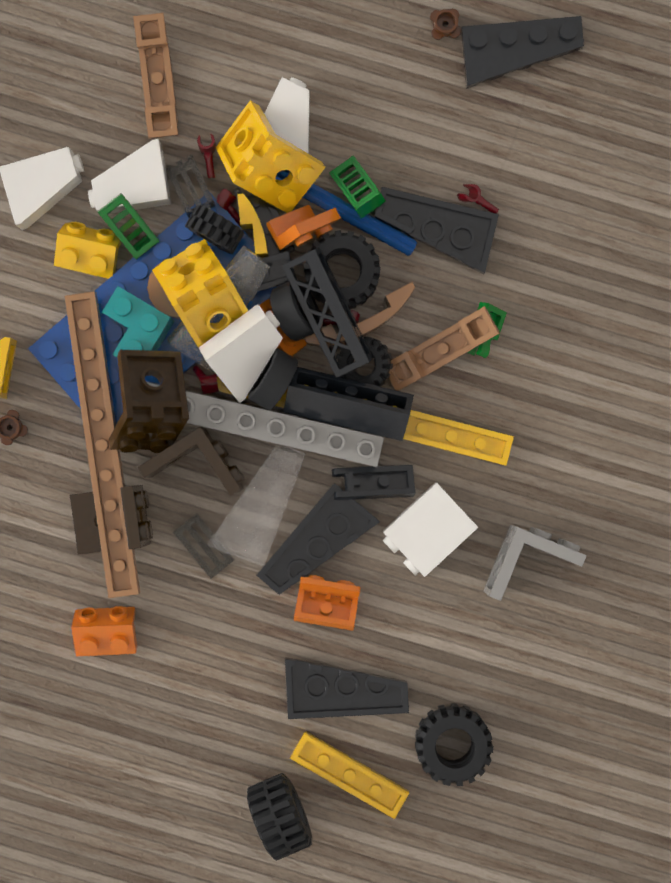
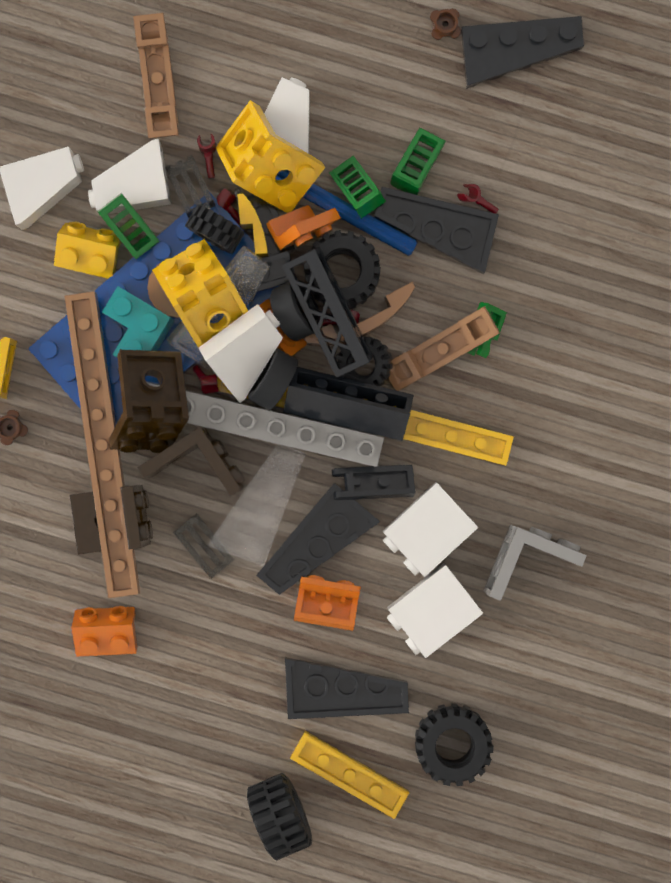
none -> white brick [387,563,483,658]
none -> green slope [390,127,446,195]

